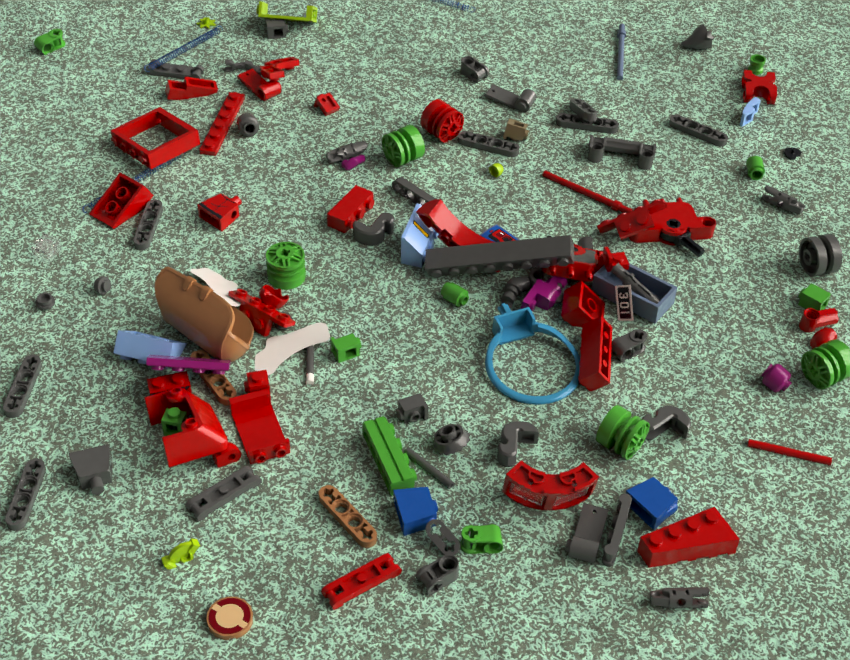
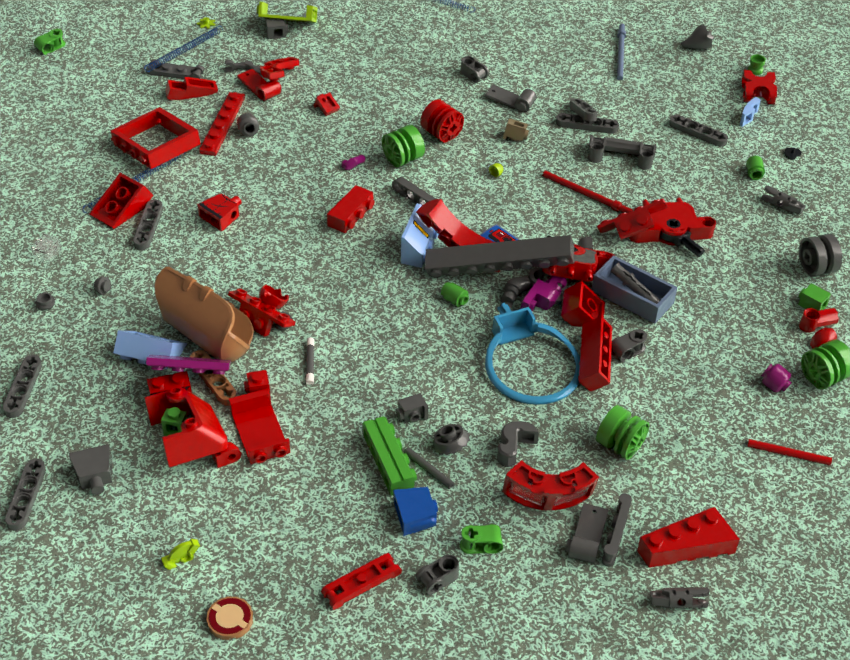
dark grey plate [186,466,262,521] -> none
white sticker [190,268,241,306] -> none
white sticker [255,322,330,375] -> none
bright green wheel [266,242,306,290] -> none
medium nougat beam [319,485,377,548] -> none
dark grey hinge [326,141,368,164] -> none
bright green brick [330,333,362,363] -> none
dark grey animal [353,213,394,246] -> none
dark grey beam [426,519,461,556] -> none
dark grey beam [458,131,520,157] -> none
red bracket [600,246,629,272] -> none
sticker [615,285,634,321] -> none
blue torso [626,477,678,530] -> none
dark grey animal [641,405,691,440] -> none

